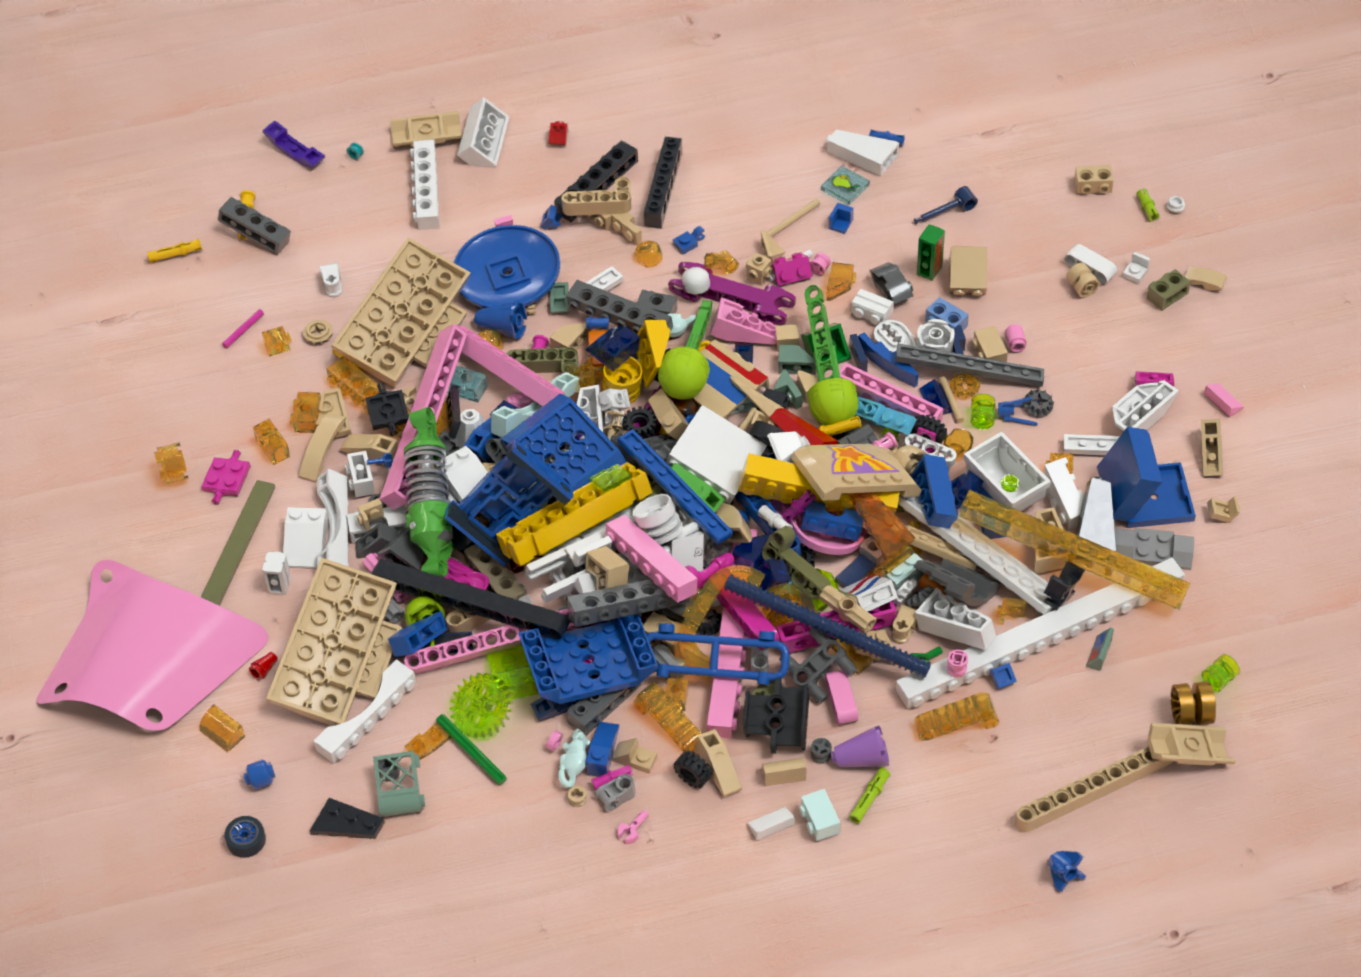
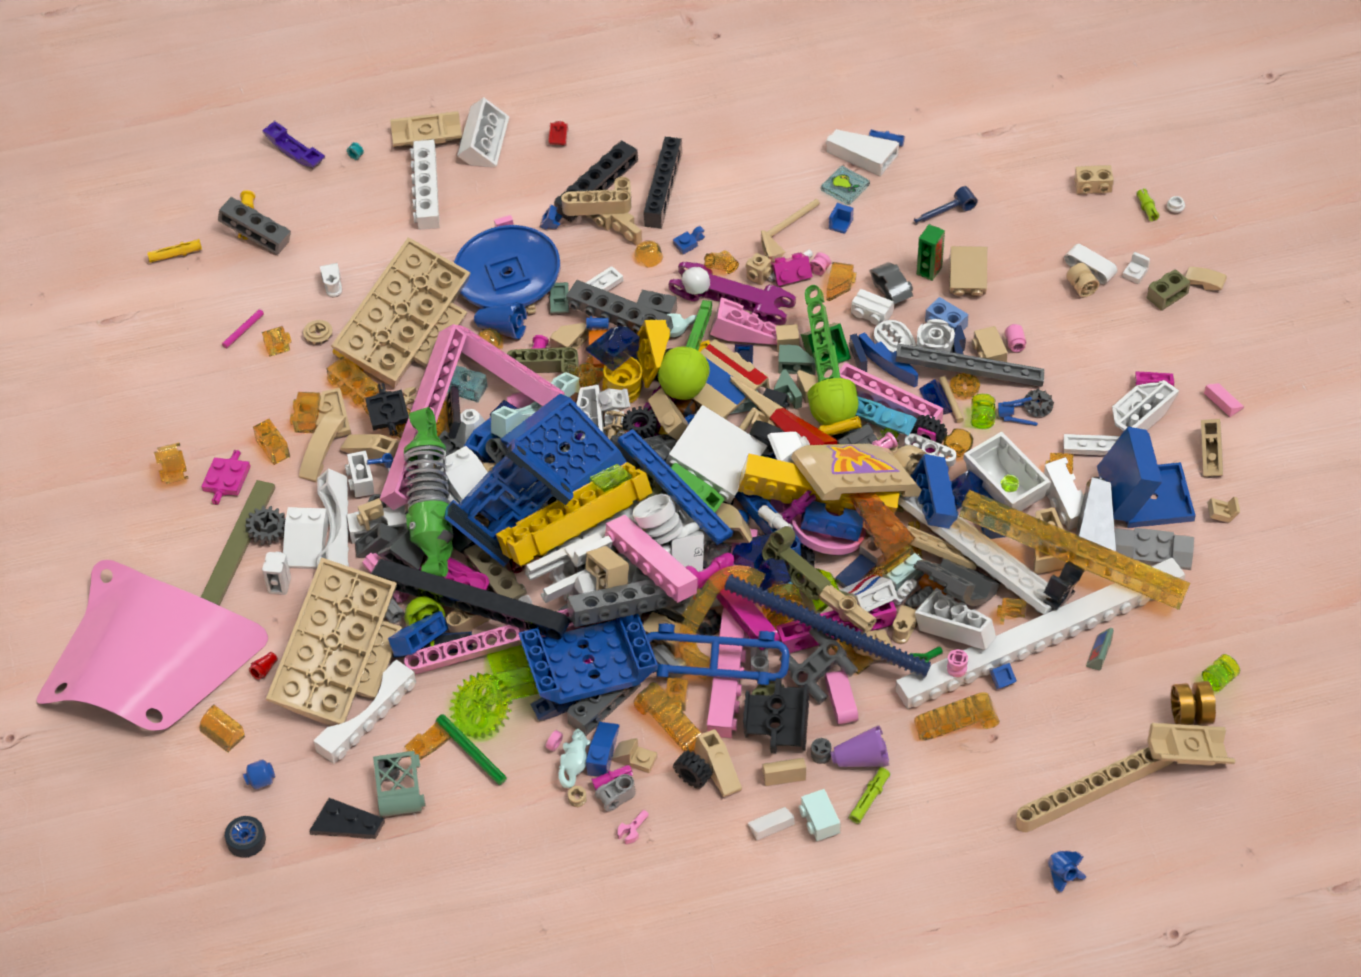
none -> dark grey gear [245,506,286,545]

